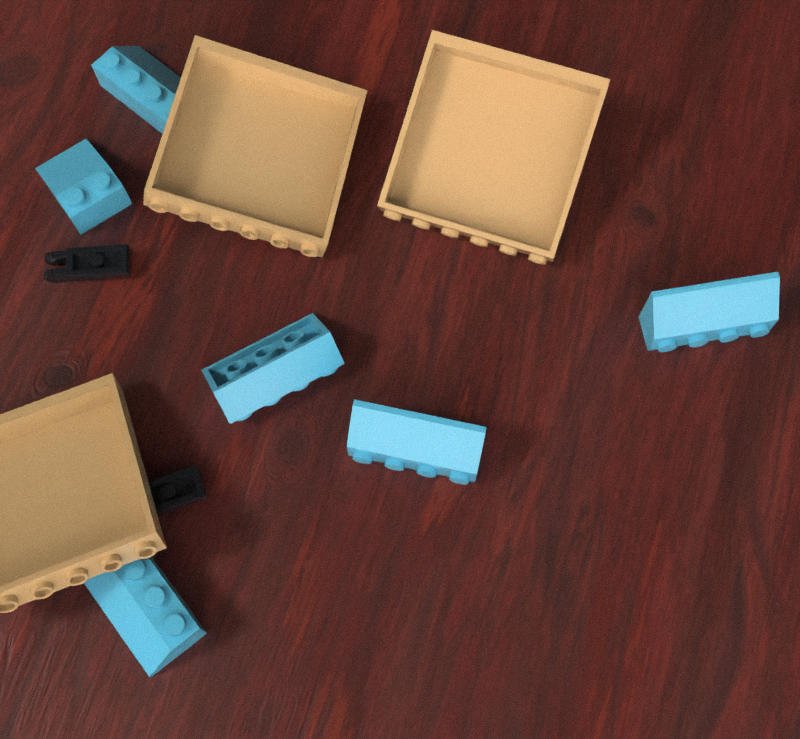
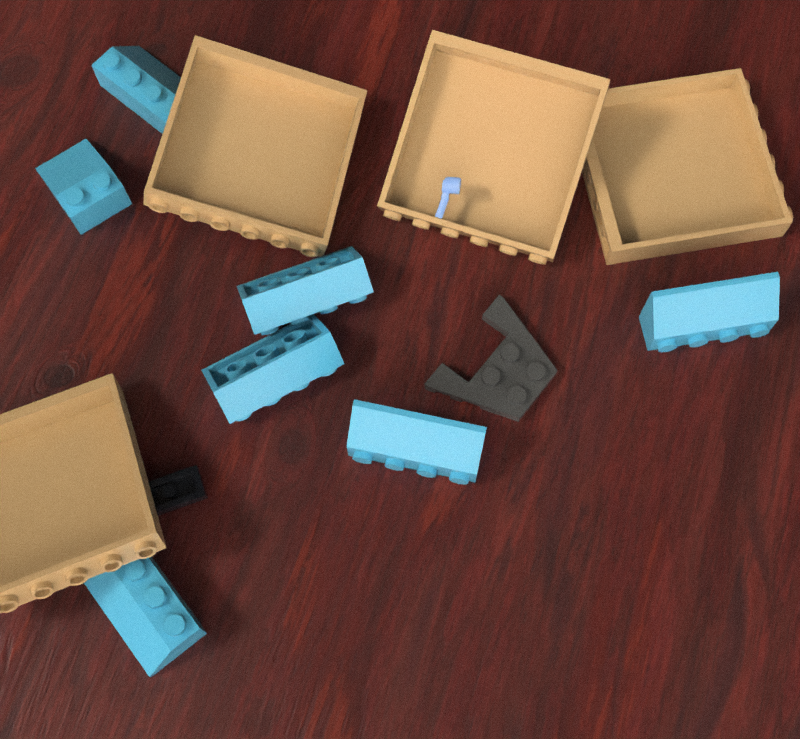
black hinge [44,244,131,283] -> none
none -> medium azure slope [237,246,374,335]
none -> dark grey wing [424,295,558,422]
none -> light blue hand [435,177,461,219]
none -> tan panel [582,68,793,265]

